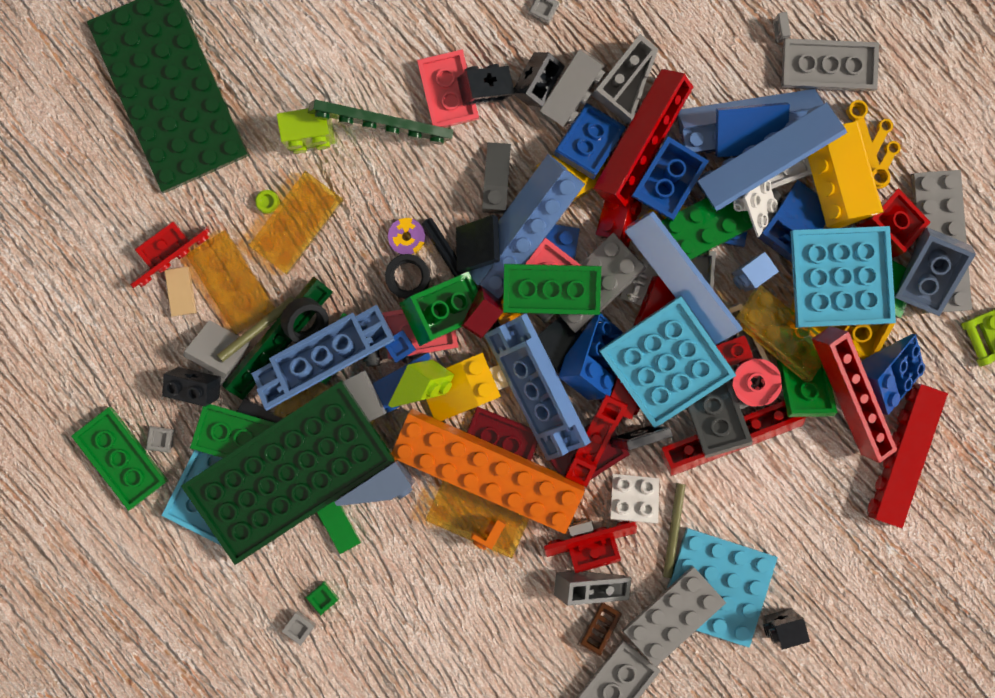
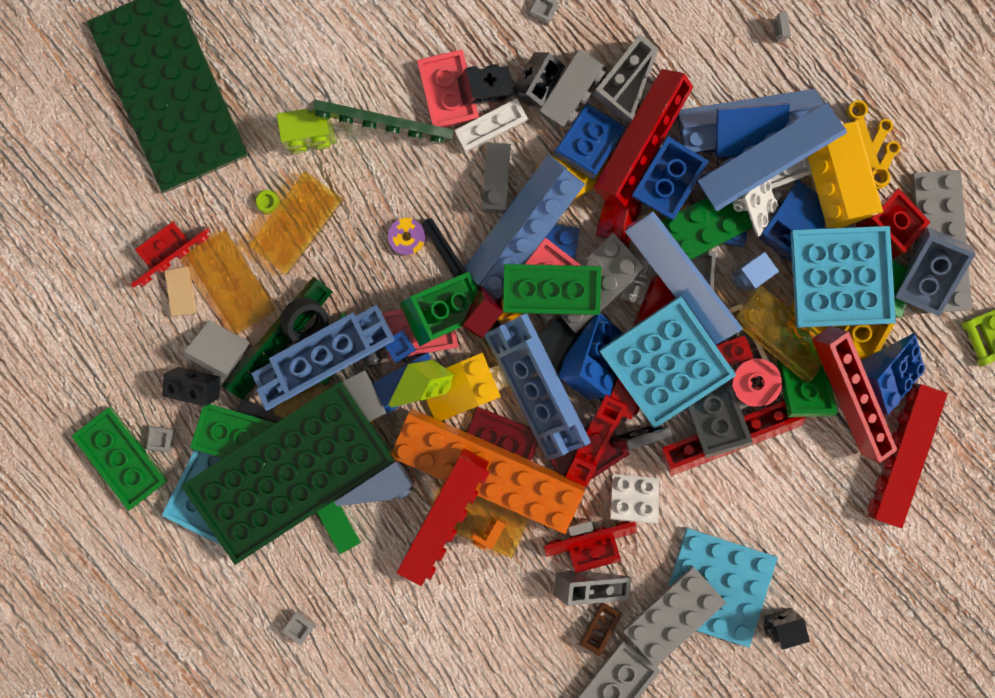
olive bar [216,296,294,362] -> none
green tile [305,581,339,616] -> none
black tyre [385,254,430,299] -> none
black tile [456,215,500,273] -> none
olive bar [663,483,686,578] -> none
light grey plate [781,38,879,92] -> none
none -> red brick [396,448,490,587]
none -> white plate [454,98,528,153]

